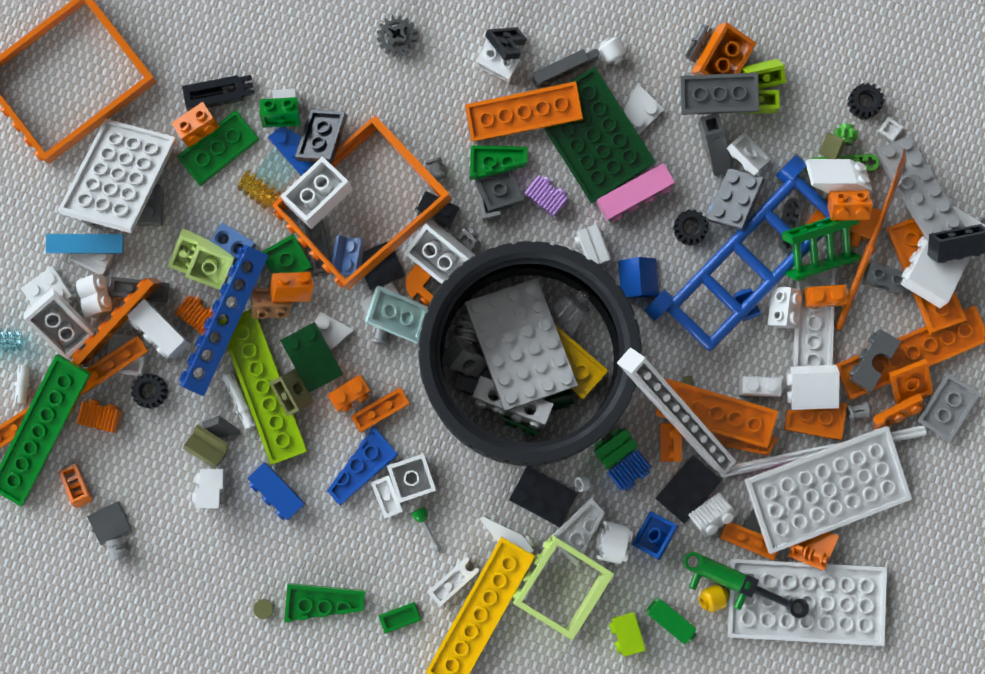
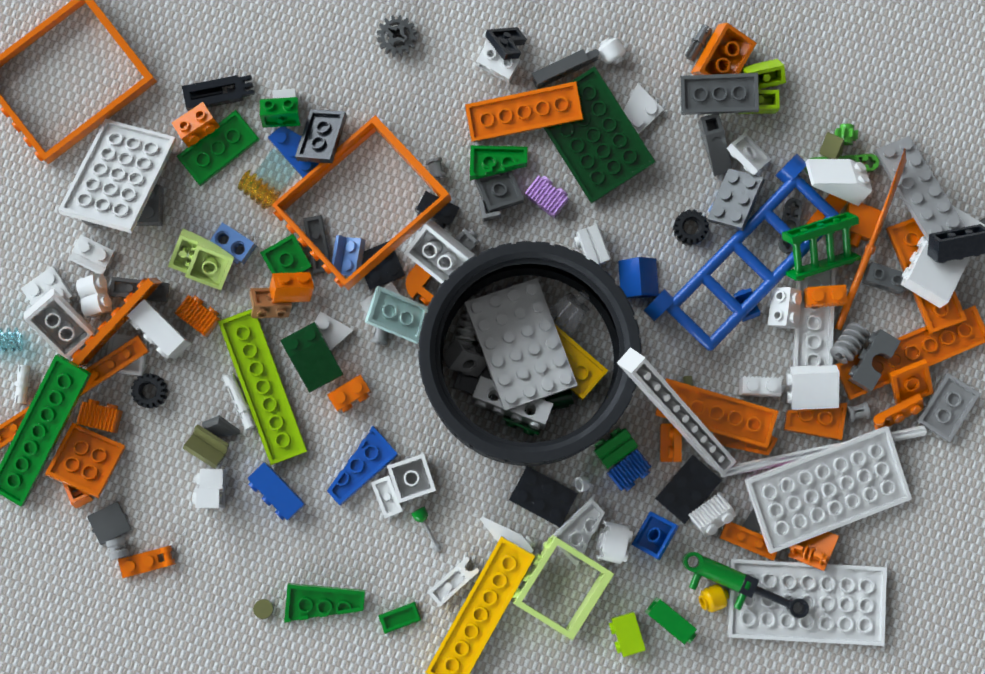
dark azure tile [46,234,124,254] -> none
blue brick [179,245,269,396] -> none
olive brick [269,369,314,416] -> none
white brick [280,157,353,229] -> none
orange plate [351,387,410,433] -> none
bright pink brick [596,163,675,223] -> none
orange brick [827,190,873,221] -> none
black tyre [847,83,885,119] -> none
white tile [877,116,904,143] -> none
none -> orange plate [45,422,126,498]
none -> orange plate [118,545,176,578]
none -> light grey piece [830,322,870,364]

